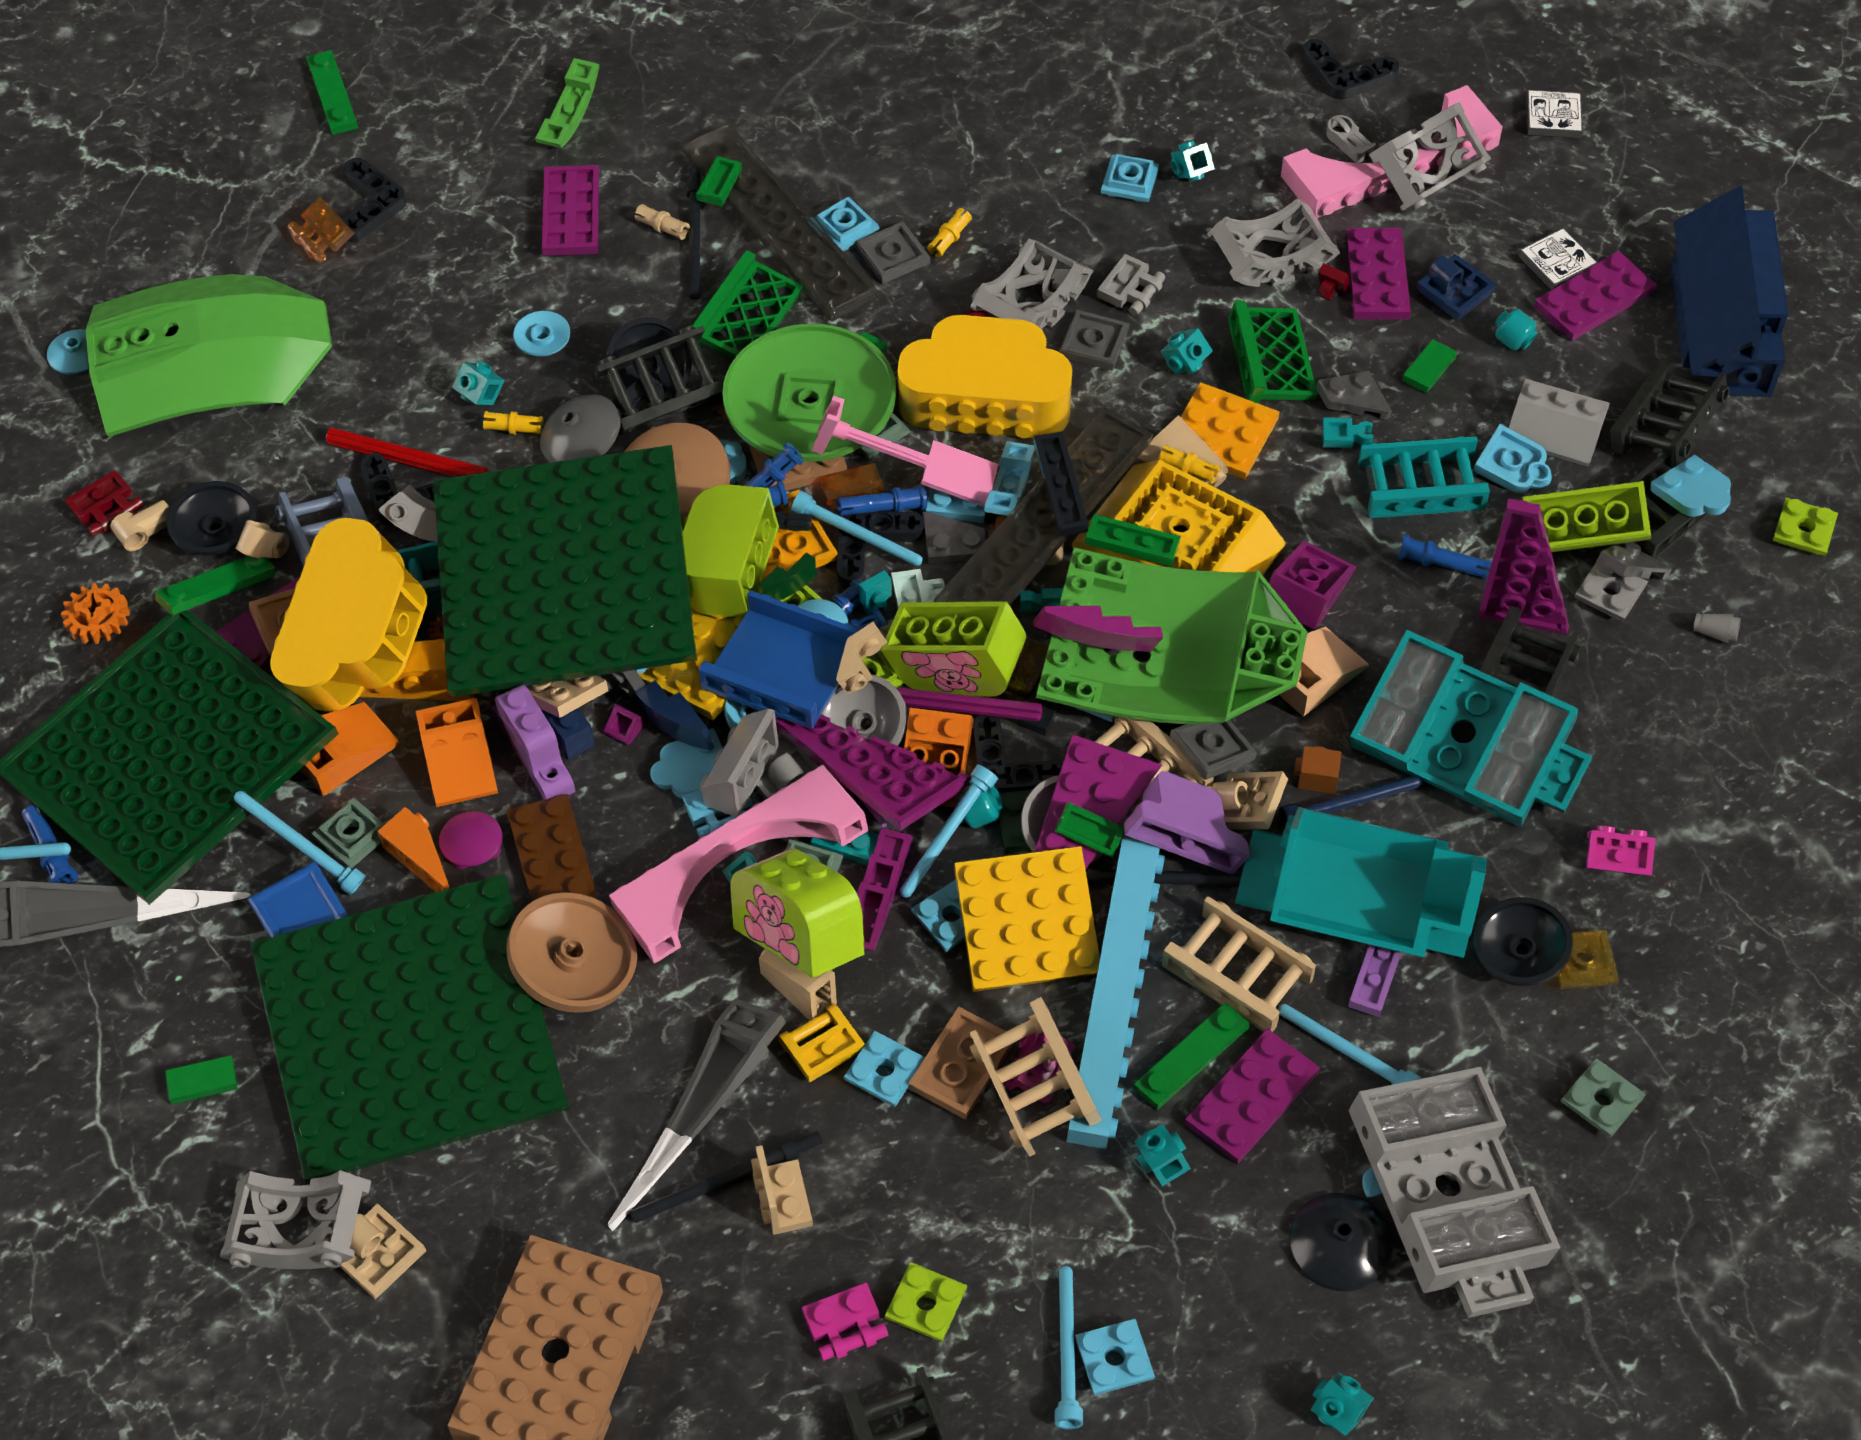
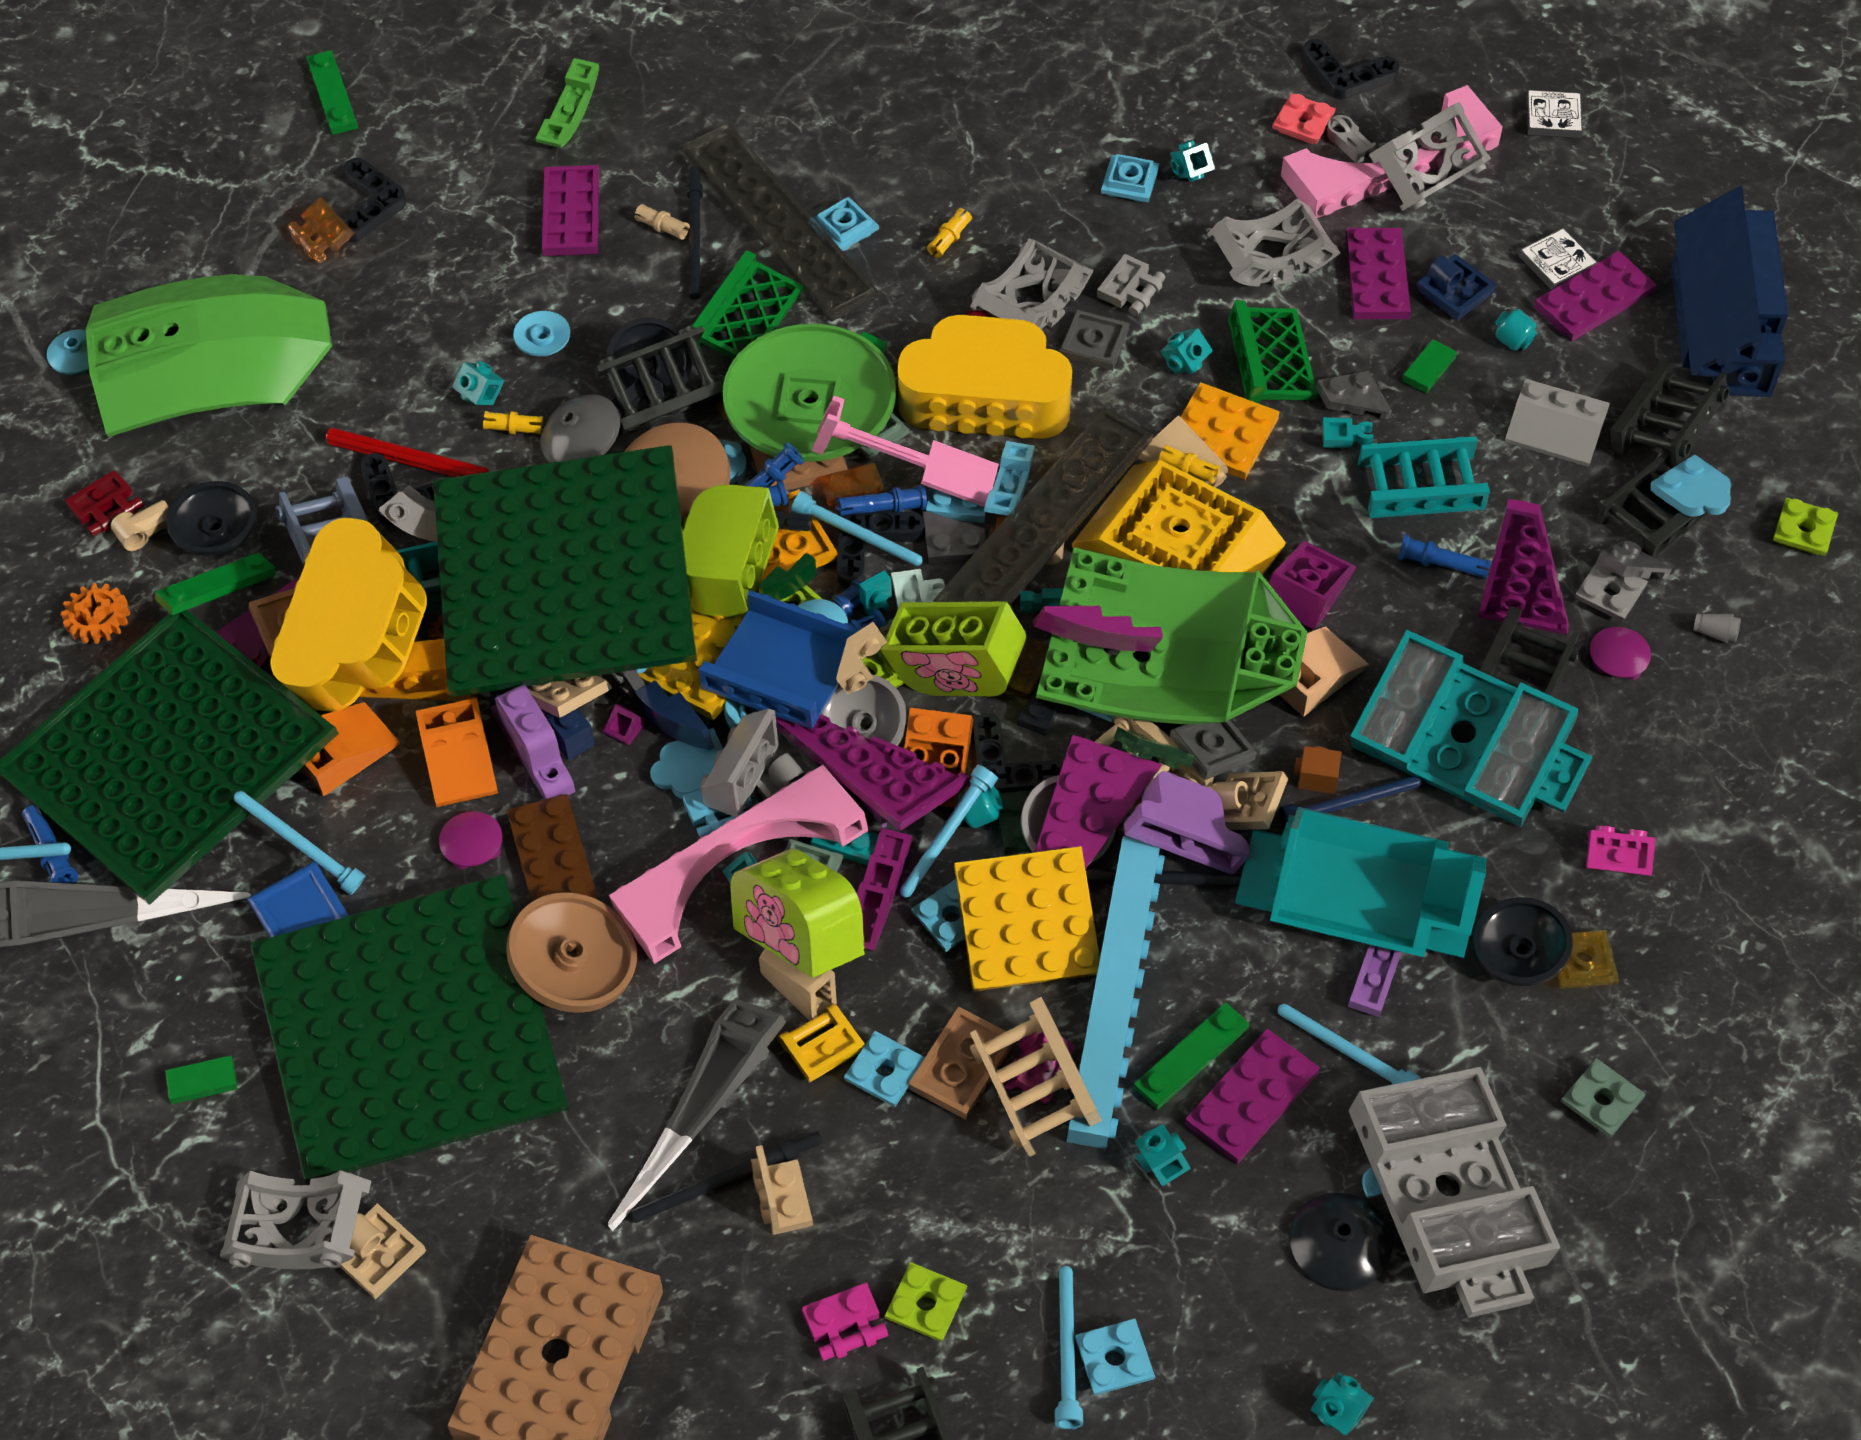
tan piece [236,520,290,558] -> none
sand green piece [311,798,385,868] -> none
orange slope [377,807,450,892] -> none
green tile [696,156,742,207] -> none
dark grey tile [855,221,930,284] -> none
magenta axle [896,688,1043,721] -> none
black plate [1034,431,1089,536] -> none
green tile [1054,801,1125,858] -> none
green plate [1085,514,1181,567] -> none
tan fence [1162,896,1316,1032] -> none
dark red tile [1318,263,1350,300] -> none
medium azure plate [1472,424,1552,493] -> none
lime brick [1522,481,1651,552] -> none
none -> clear green plate [1114,727,1195,769]
none -> coral piece [1272,93,1336,144]
none -> magenta dish [1590,627,1651,680]

